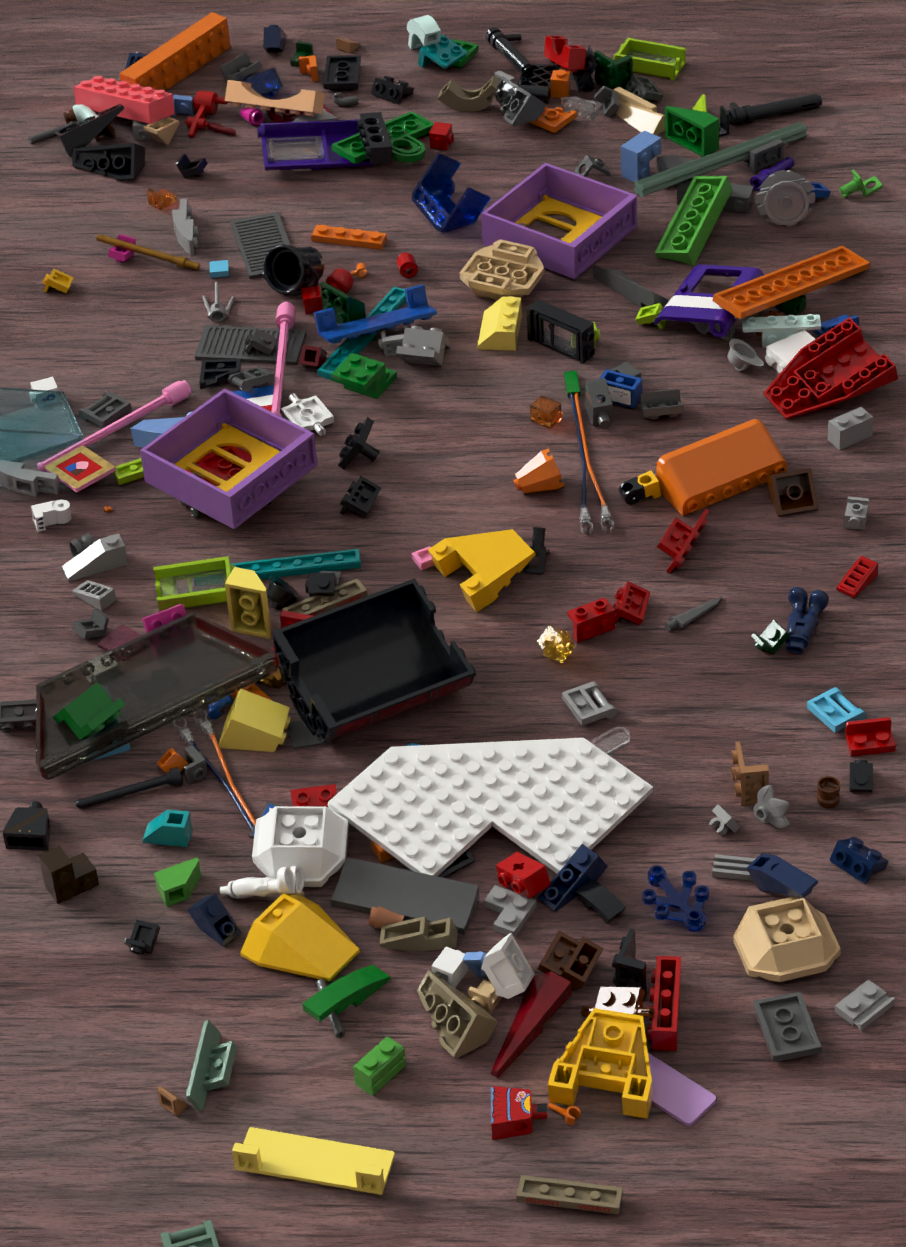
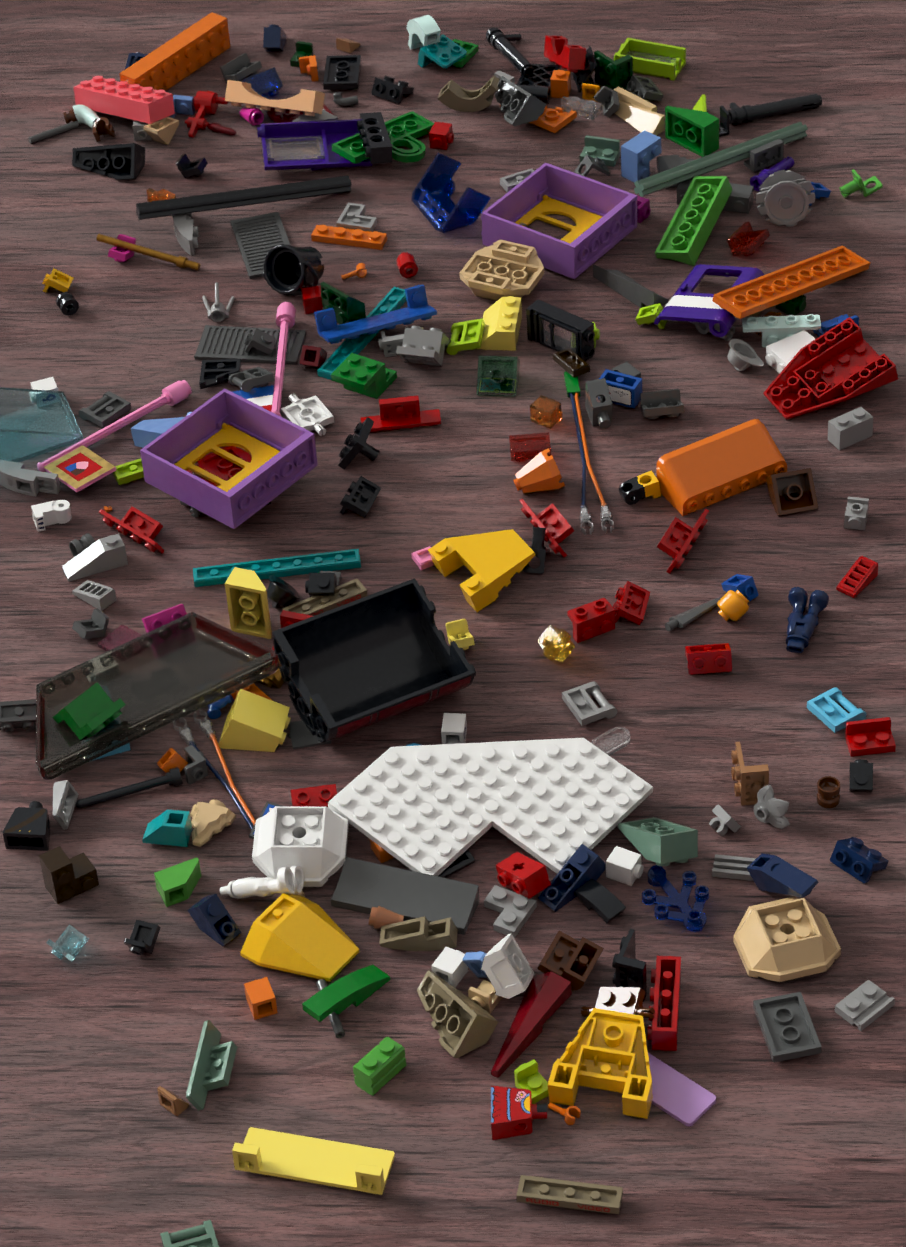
black wedge [55,104,124,156] -> none
lime door [153,556,235,612] -> none
medium azure tile [210,260,229,278] -> none
red head [326,268,354,293] -> none
bracket [751,620,790,654] -> none
none -> clear light blue bracket [46,924,89,962]
none -> light grey slope [53,780,79,830]
none -> black wheel [56,292,79,316]
none -> red bracket [99,506,165,554]
none -> black axle [136,175,352,220]
none -> tan rock [190,799,236,847]
none -> orange brick [244,977,278,1020]
none -> light grey plate [336,202,377,232]
none -> red bracket [361,395,441,432]
none -> white brick [441,713,467,744]
none -> light yellow bracket [445,619,475,650]
none -> lime plate [446,318,485,355]
none -> clear green slope [477,355,520,396]
none -> light grey plate [500,168,534,193]
none -> clear red bracket [509,432,551,462]
none -> lime bracket [514,1059,549,1104]
none -> red bracket [519,498,574,558]
none -> dark brown plate [553,348,590,377]
none -> sand green bracket [580,135,620,167]
none -> light orange slope [582,83,601,102]
none -> white brick [606,846,644,886]
none -> sand green slope [618,817,698,866]
none -> magenta bracket [632,193,651,223]
none -> red bracket [685,643,732,675]
none -> light orange head [717,590,750,622]
none -> blue bracket [721,574,759,601]
none -> clear red bracket [727,222,770,256]

